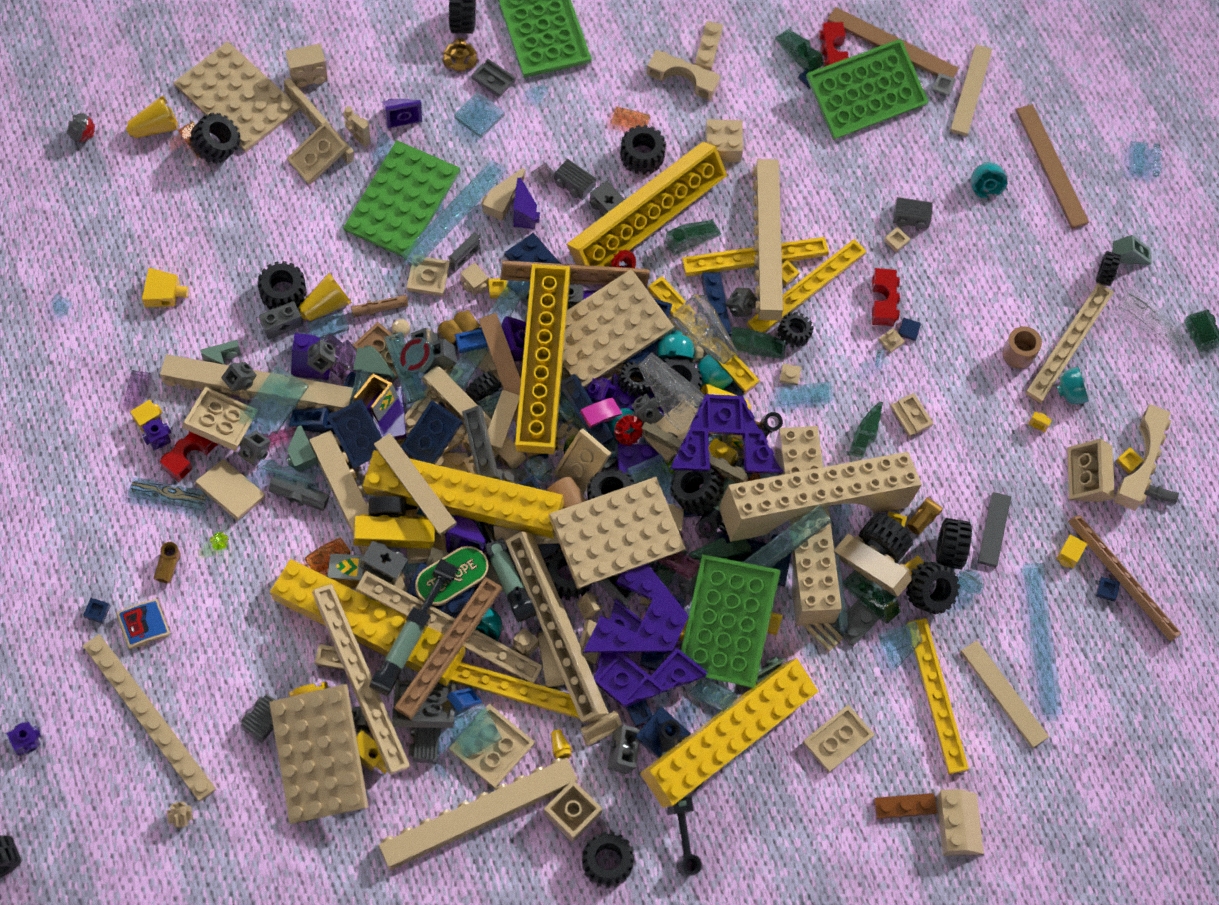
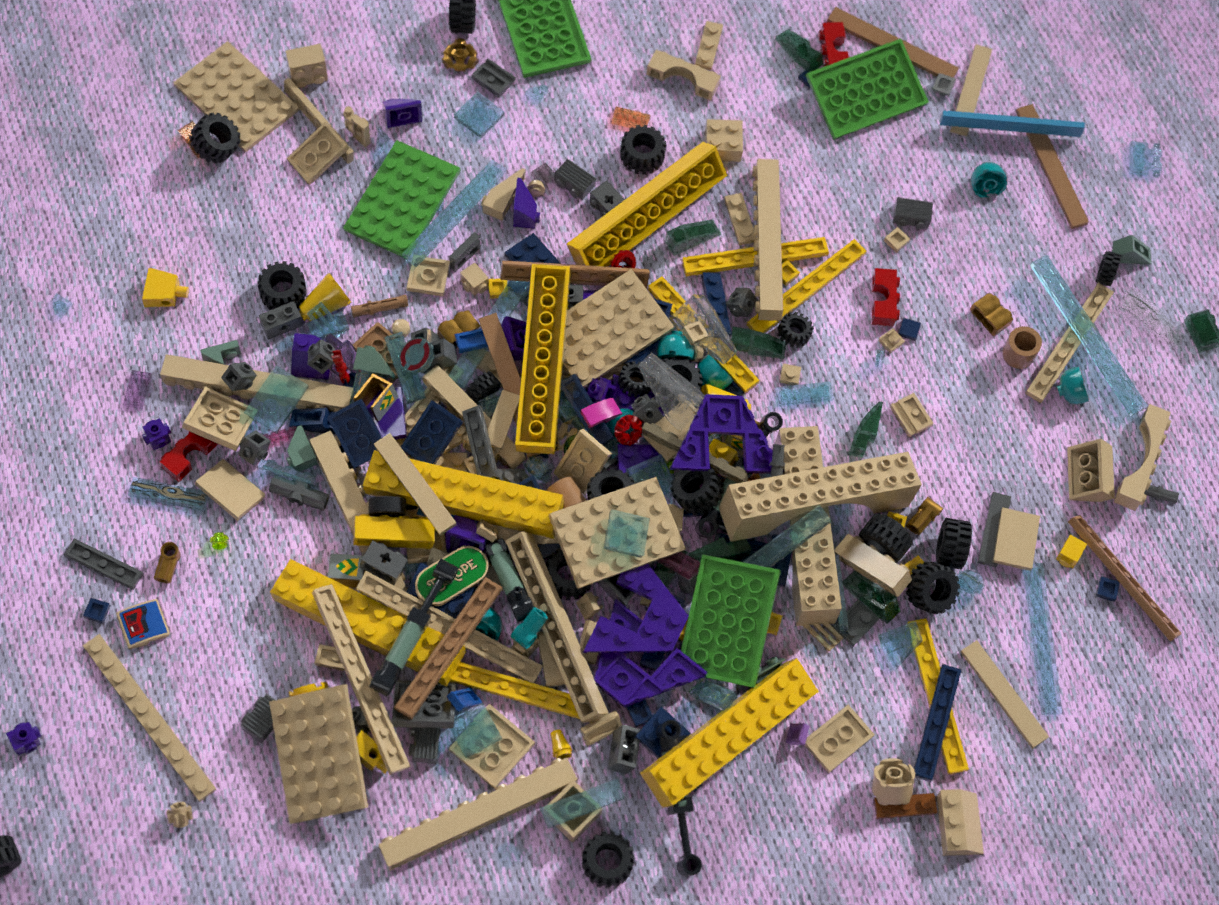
dark grey piece [67,113,95,142] -> none
yellow cone [125,95,179,139] -> none
yellow brick [130,399,163,433] -> none
clear orange slope [305,537,351,572] -> none
yellow plate [1028,412,1052,432] -> none
yellow plate [1116,447,1144,474] -> none
none -> dark grey tile [64,538,143,590]
none -> clear light blue tile [306,302,345,343]
none -> red piece [332,350,350,384]
none -> tan tile [476,519,498,542]
none -> teal piece [510,607,548,650]
none -> tan plate [527,180,545,197]
none -> clear light blue tile [540,779,625,829]
none -> clear light blue plate [603,509,650,558]
none -> tan plate [682,321,709,345]
none -> tan plate [724,193,757,245]
none -> dark grey pin [770,444,785,477]
none -> medium lavender tile [786,723,809,745]
none -> tan brick [872,758,915,805]
none -> dark blue tile [914,664,962,782]
none -> dark azure tile [940,110,1085,137]
none -> pearl gold brick [970,292,1013,336]
none -> tan tile [993,507,1040,571]
none -> clear light blue plate [1030,255,1148,416]

